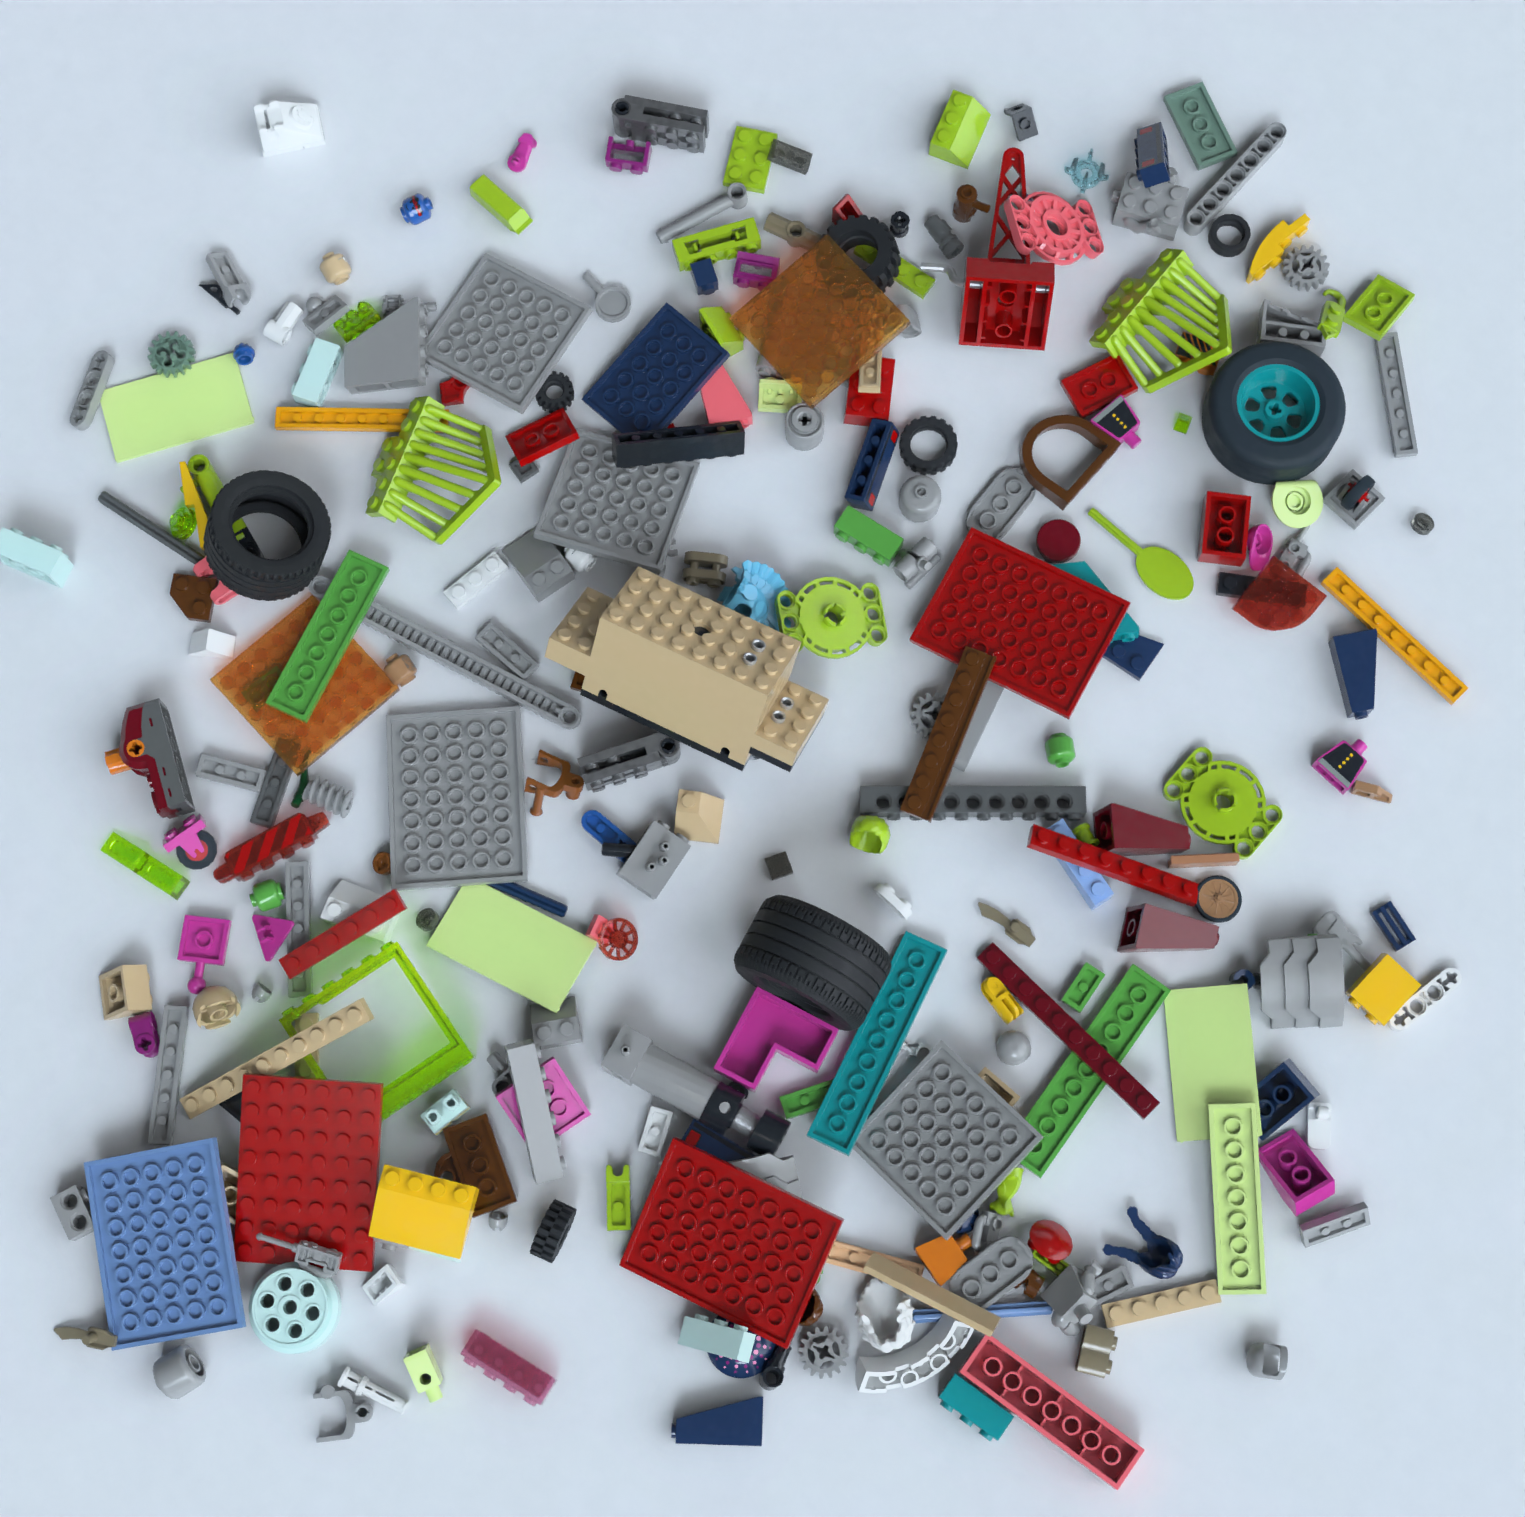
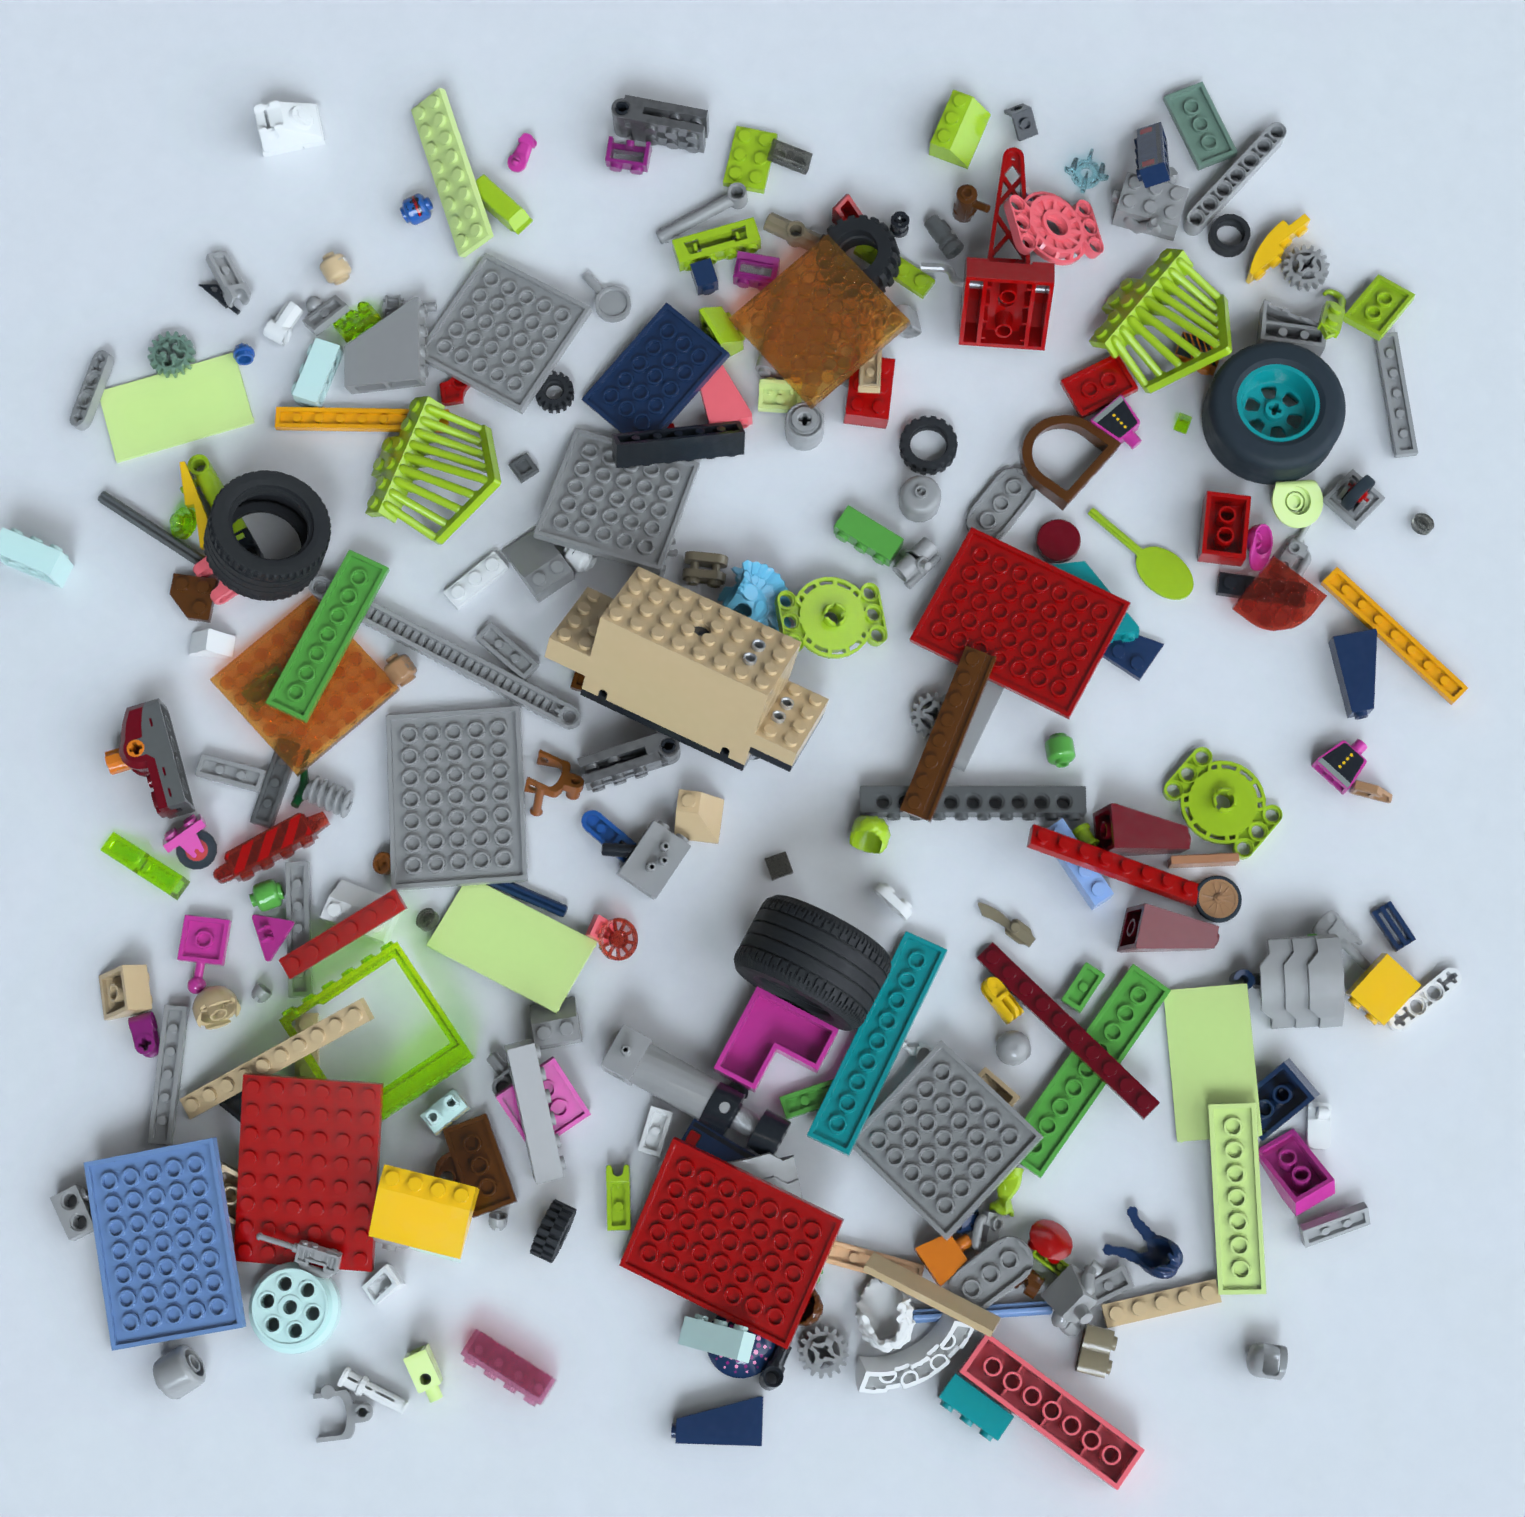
dark tan piece [54,1327,117,1350] -> none
red plate [505,408,580,467] -> none
dark blue brick [845,418,900,511] -> none
none -> yellowish green plate [411,88,494,258]

